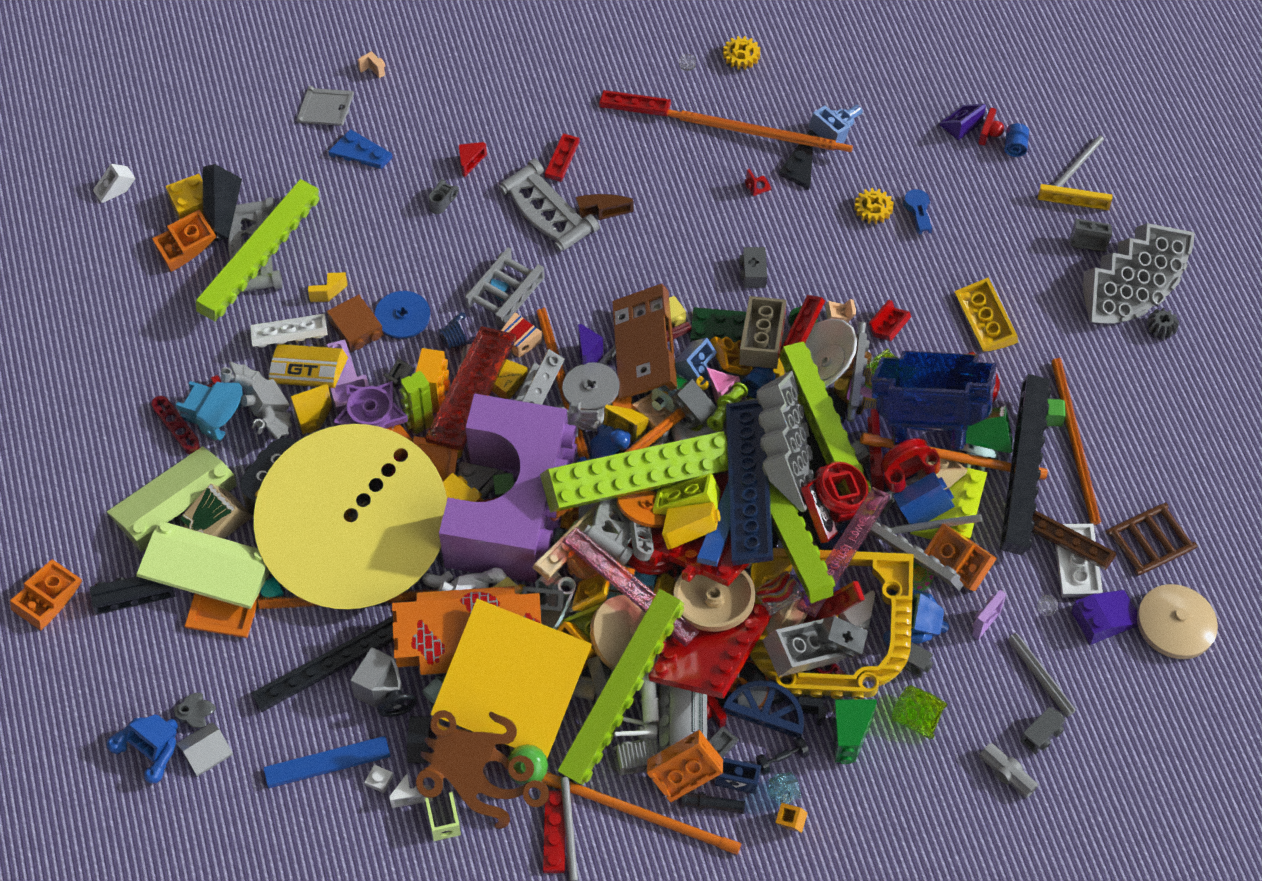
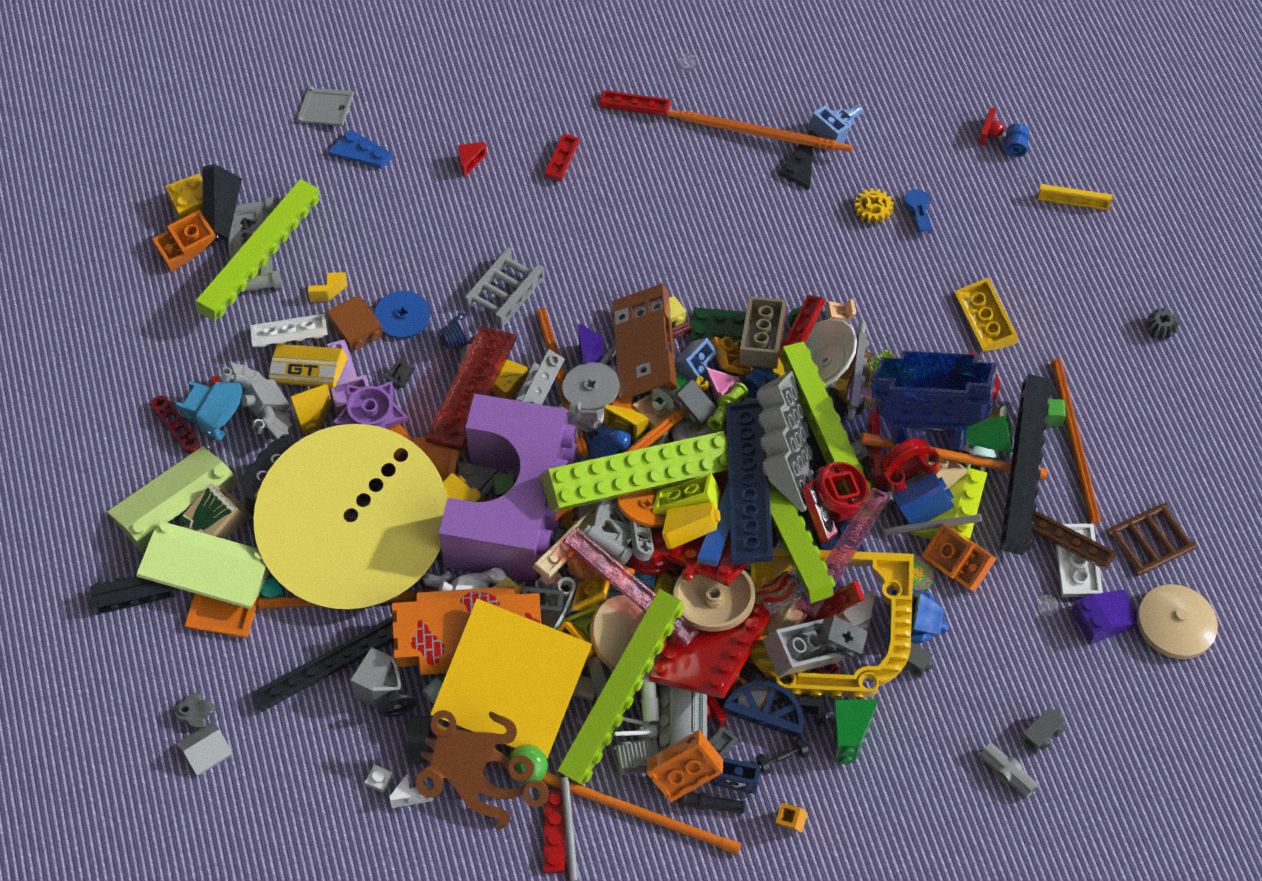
orange slope [10,559,82,631] -> none
white slope [93,164,136,203] -> none
blue torso [106,714,178,784] -> none
blue tile [264,736,391,789] -> none
light nougat bracket [358,51,385,78] -> none
lime brick [399,371,434,434] -> none
light orange brick [415,348,450,414] -> none
yellowish green piece [425,792,461,841] -> none
dark grey piece [429,179,459,214] -> none
dark azure tile [491,279,509,301] -> none
light nougat torso [497,312,542,357] -> none
light grey piece [499,158,600,252] -> none
reddish brown slope [576,194,634,220] -> none
yellow gear [723,36,760,70] -> none
dark grey brick [739,247,767,288] -> none
red bracket [744,168,771,196] -> none
clear light blue brick [767,772,802,805] -> none
light grey plate [855,513,964,591] -> none
red bracket [869,300,911,341] -> none
clear neon green slope [892,685,948,739] -> none
dark purple slope [939,104,986,141] -> none
lavender plate [972,590,1007,640] -> none
light grey axle [1008,633,1075,717] -> none
light grey piece [1053,135,1104,187] -> none
dark grey hinge [1070,218,1112,252] -> none
light grey brick [1083,223,1195,324] -> none

